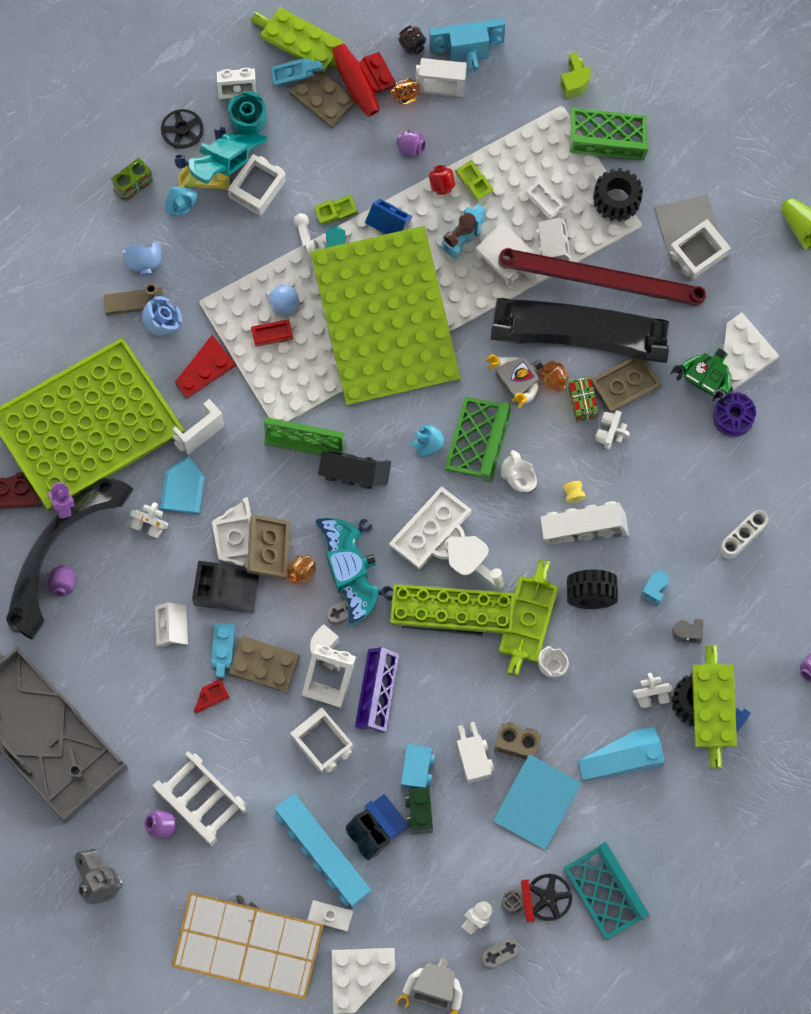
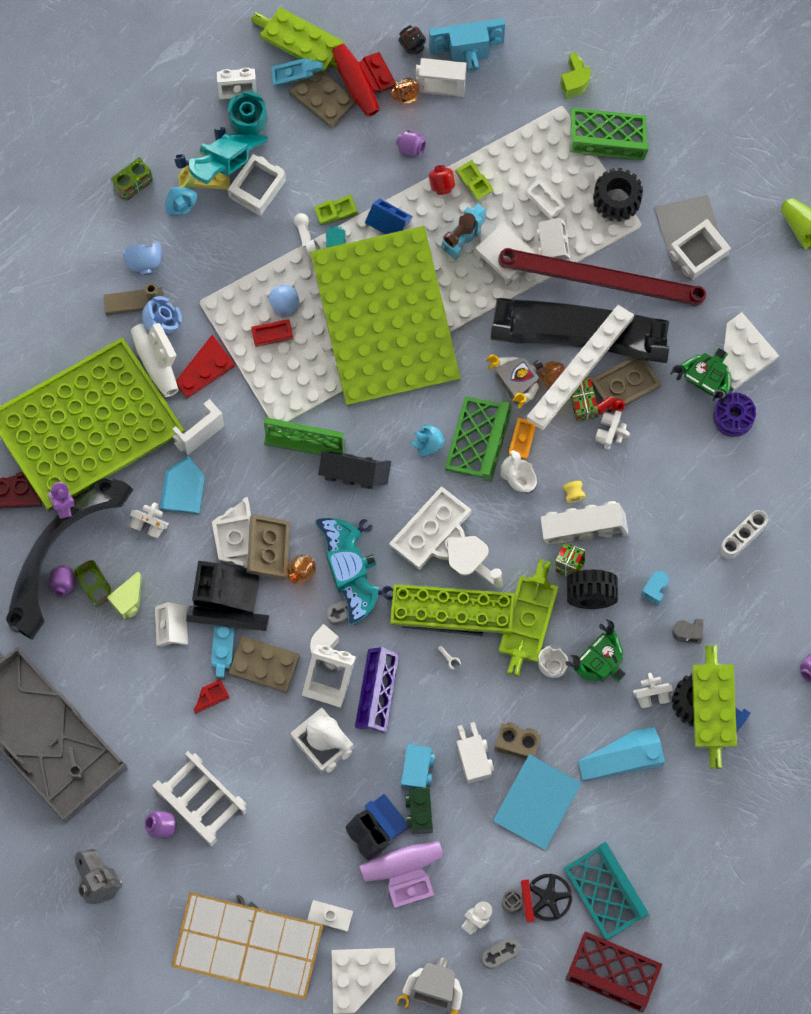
black wheel [161,109,204,149] -> none
medium azure brick [274,793,371,908] -> none
none -> clear neon green piece [74,560,112,607]
none -> yellowish green slope [107,572,142,620]
none -> white plate [131,323,179,397]
none -> black tile [186,606,269,631]
none -> white hair [306,716,350,751]
none -> lavender plate [359,841,444,908]
none -> white hand [438,646,461,670]
none -> light orange plate [508,417,536,461]
none -> white plate [527,305,634,430]
none -> piece [555,542,585,577]
none -> green torso [565,619,626,683]
none -> dark red fence [565,931,663,1013]
none -> red arm [597,397,625,414]

